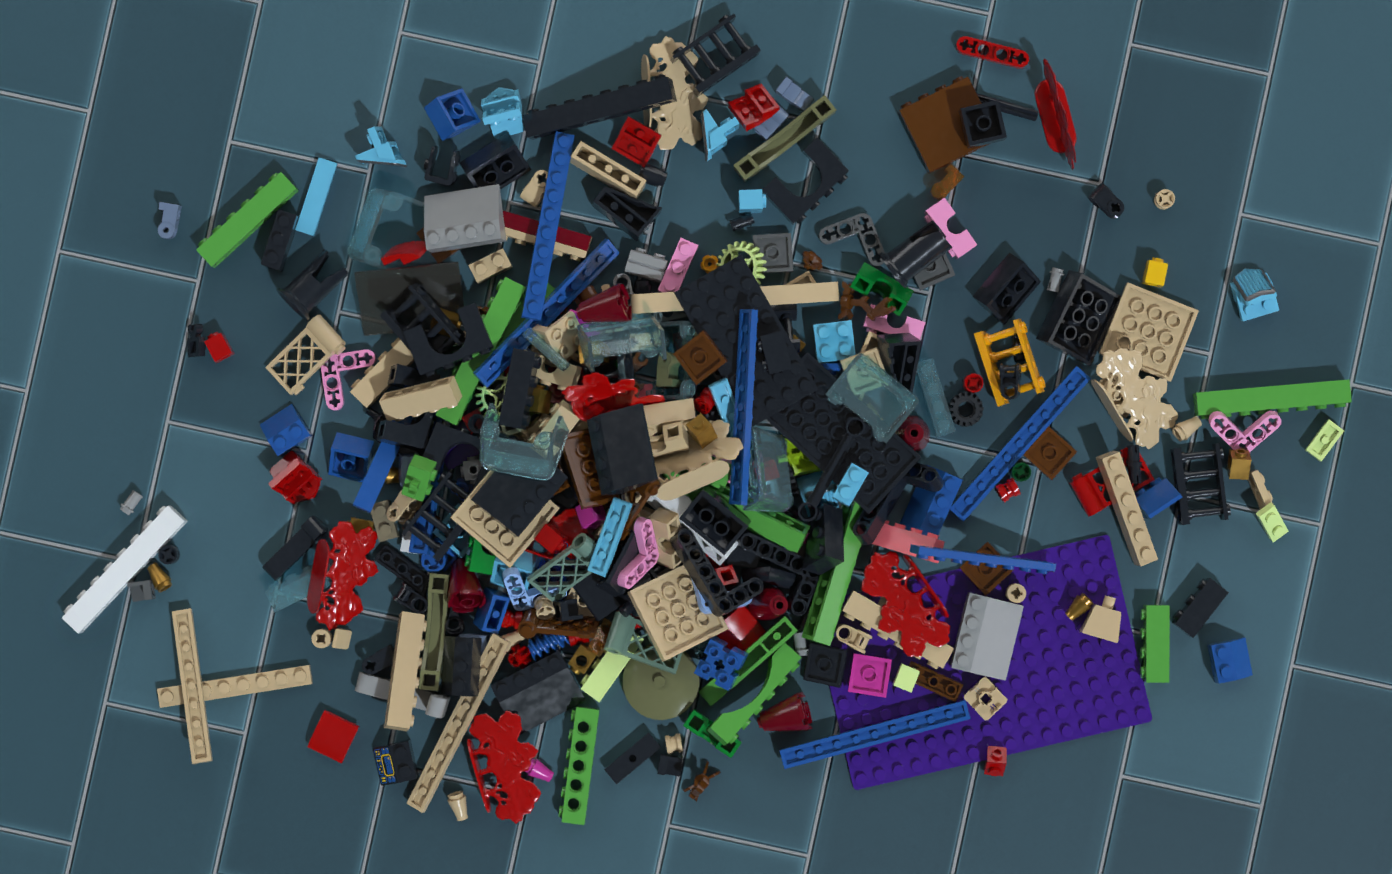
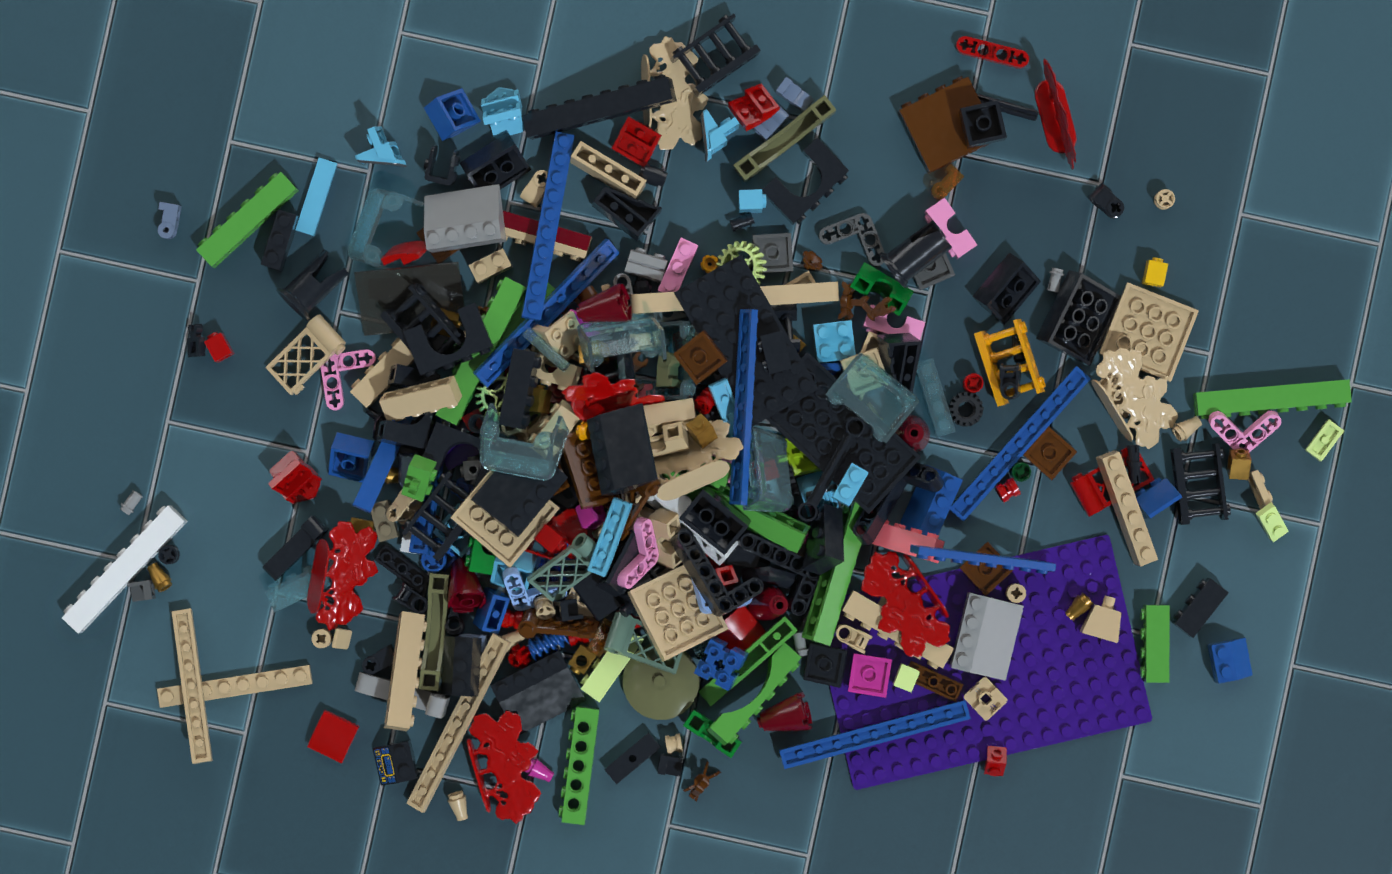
blue slope [260,404,313,457] -> none
medium azure piece [1230,268,1279,321] -> none
none -> light orange plate [576,421,590,440]

